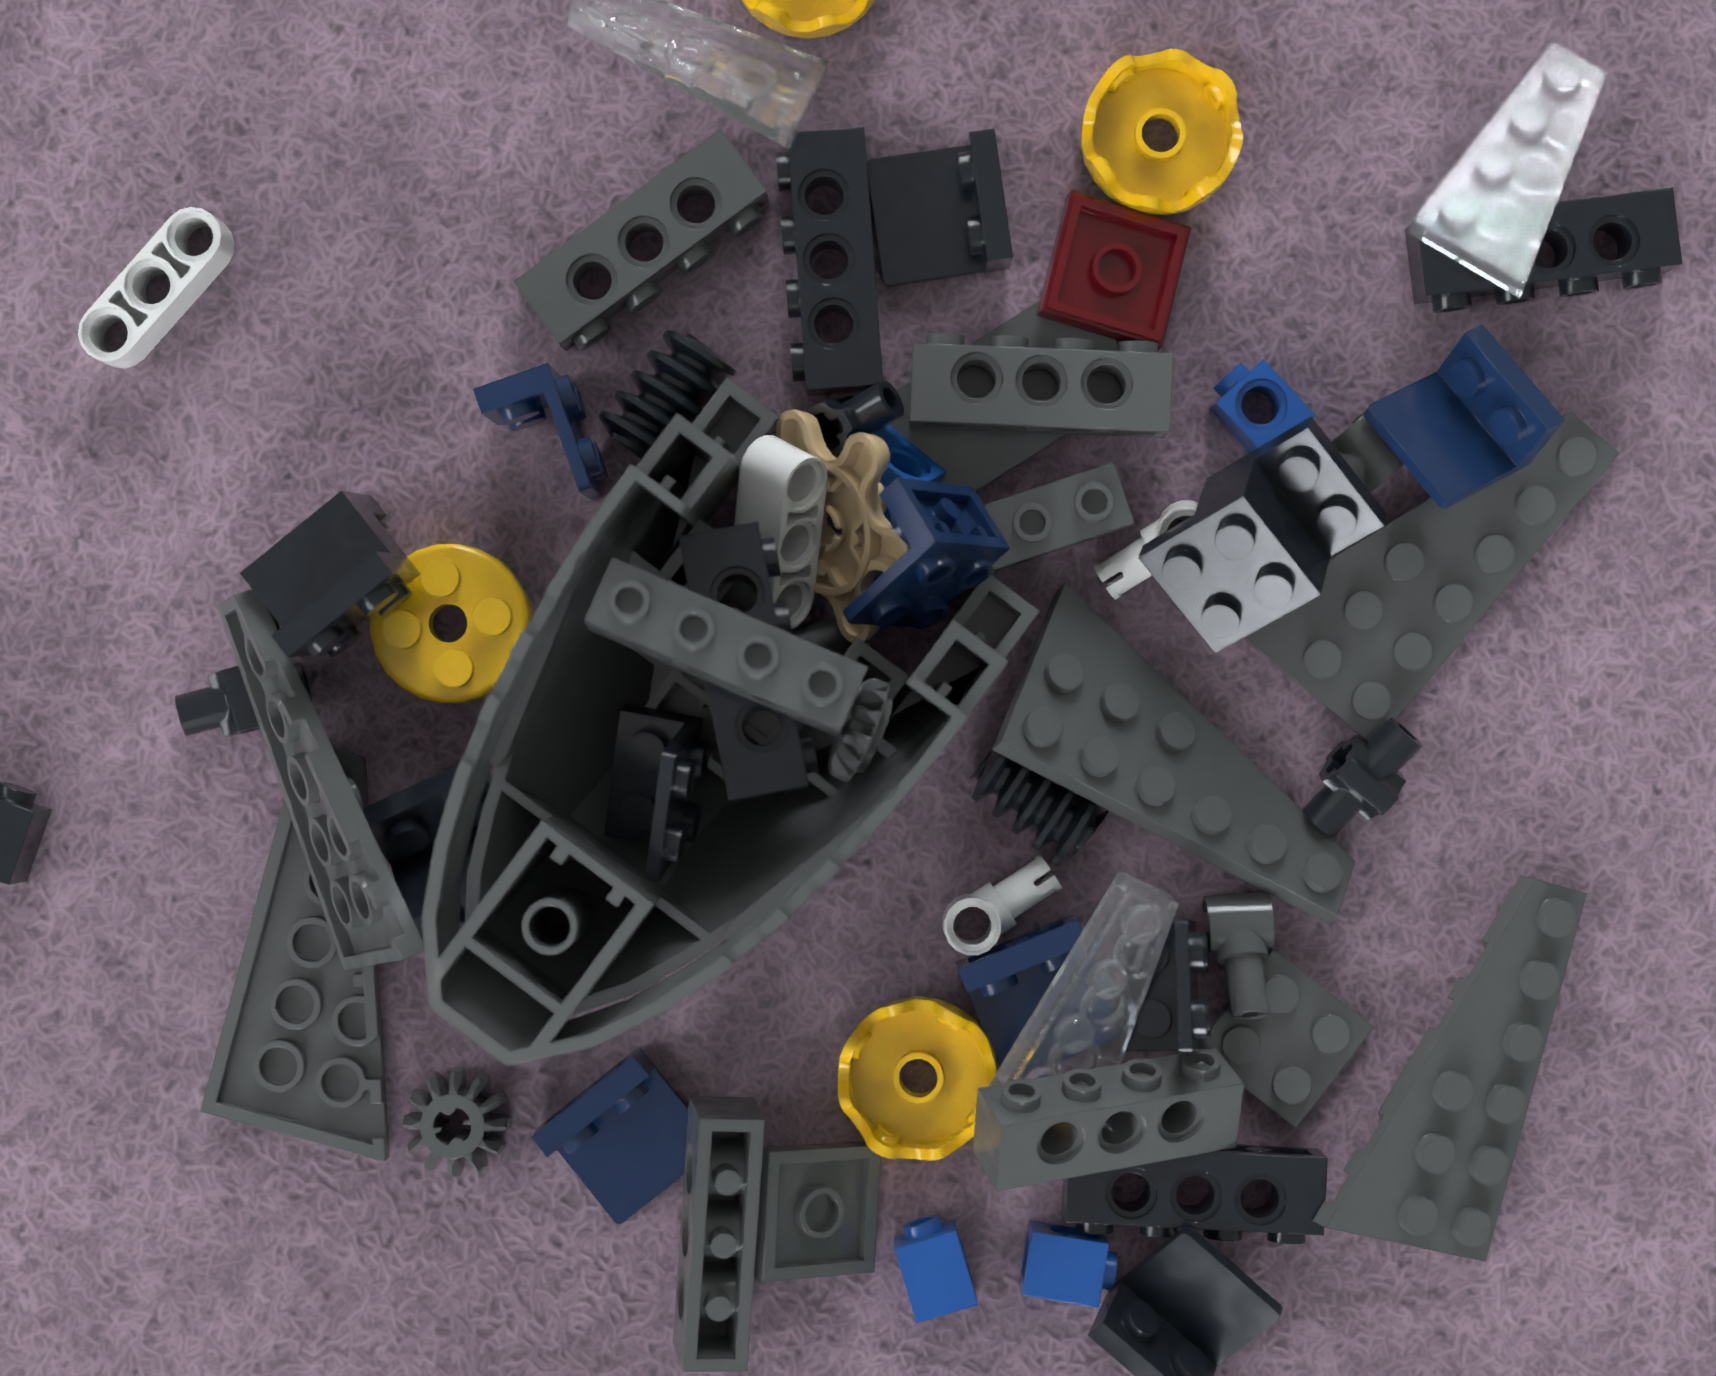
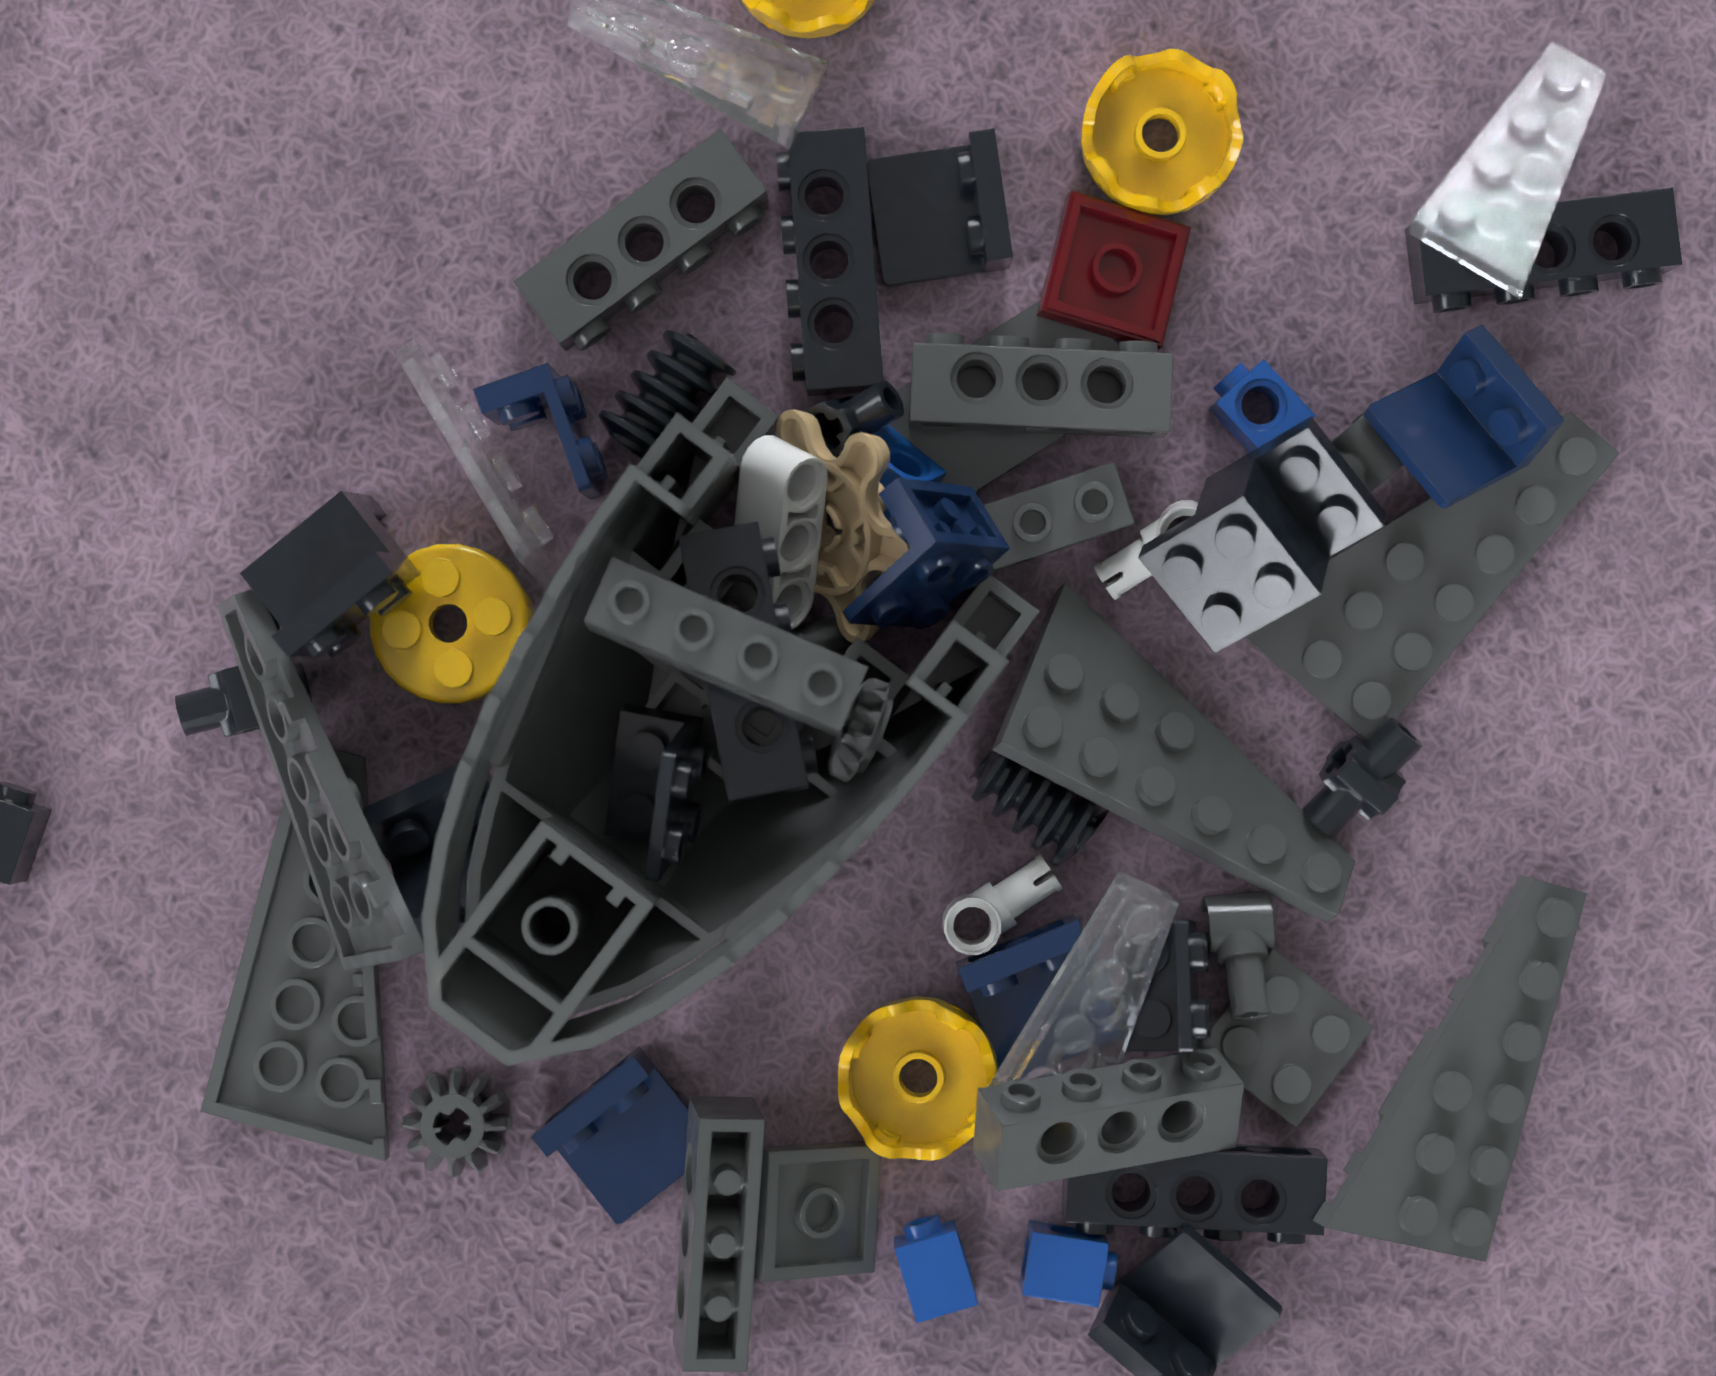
white beam [78,207,235,369] -> none
none -> clear wing [394,338,561,589]

